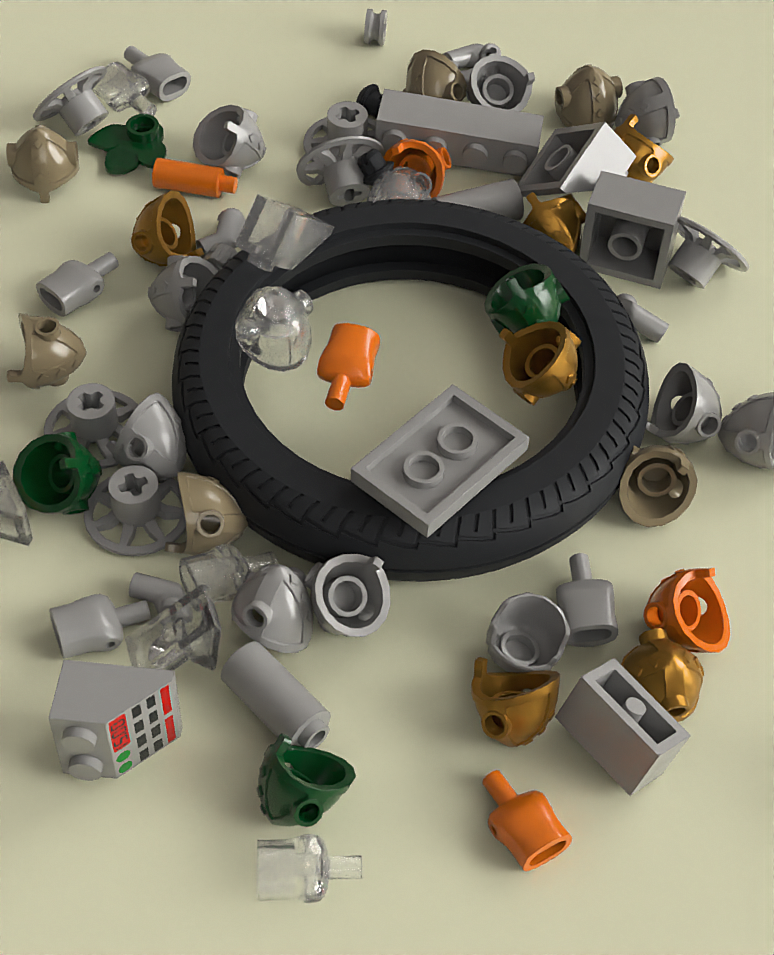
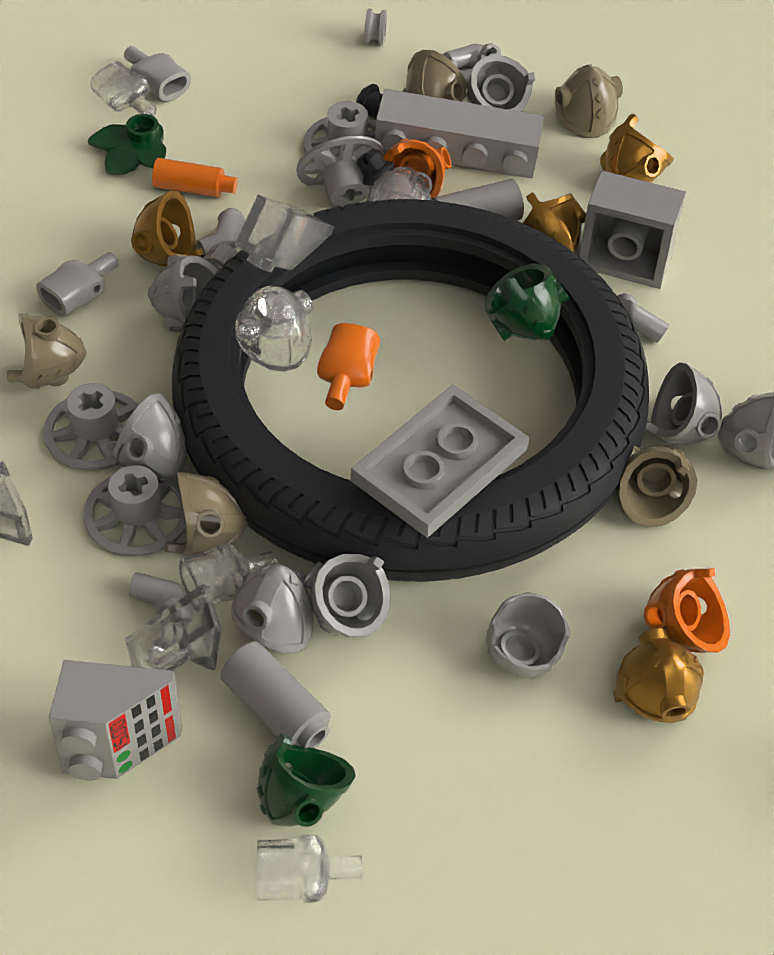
dark tan helmet [6,125,80,203] -> none
dark green helmet [13,432,102,515] -> none
light grey wheel [33,66,109,136] -> none
light grey piece [49,594,151,659] -> none
light grey helmet [193,105,266,179] -> none
pearl gold helmet [471,657,560,747] -> none
orange piece [482,770,572,871] -> none
pearl gold helmet [499,321,582,406] -> none
light grey slope [518,122,636,197] -> none
light grey brick [555,658,691,796] -> none
light grey piece [556,553,618,647] -> none
light grey helmet [615,77,680,146] -> none
light grey wheel [668,216,749,289] -> none

